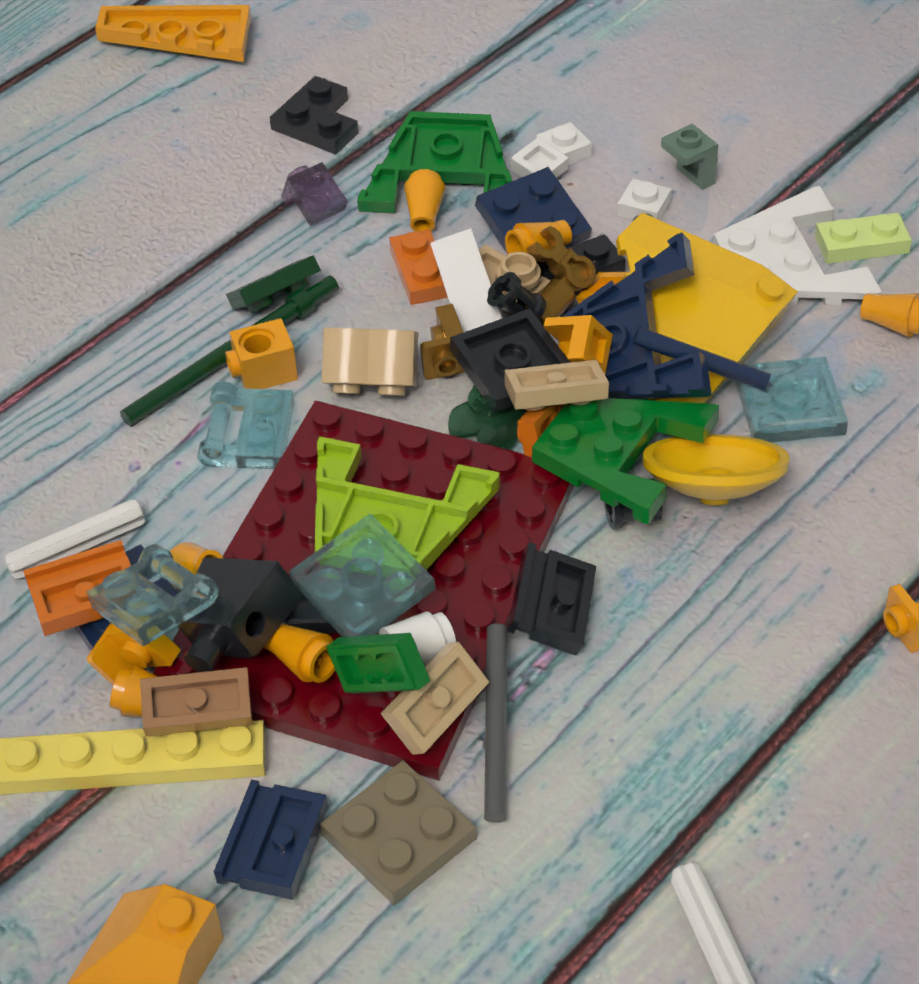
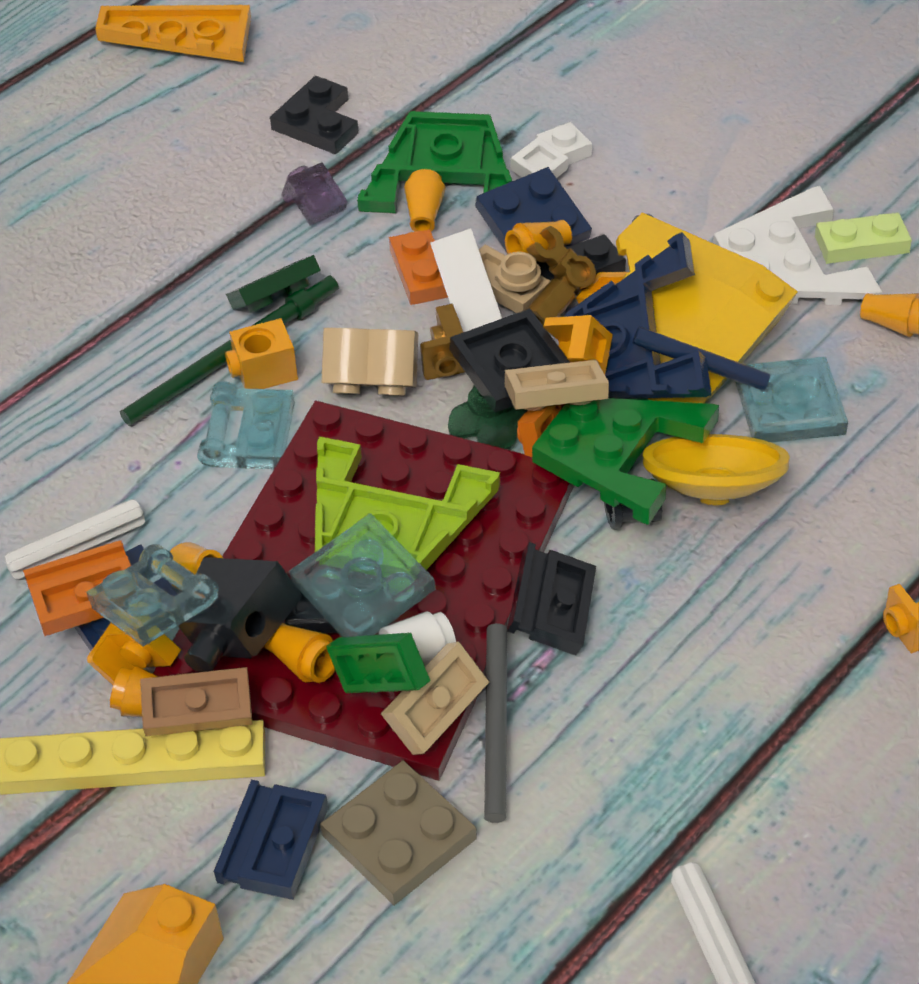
black bush [487,272,546,320] -> none
white plate [617,178,672,220] -> none
sand green bracket [661,123,719,190] -> none

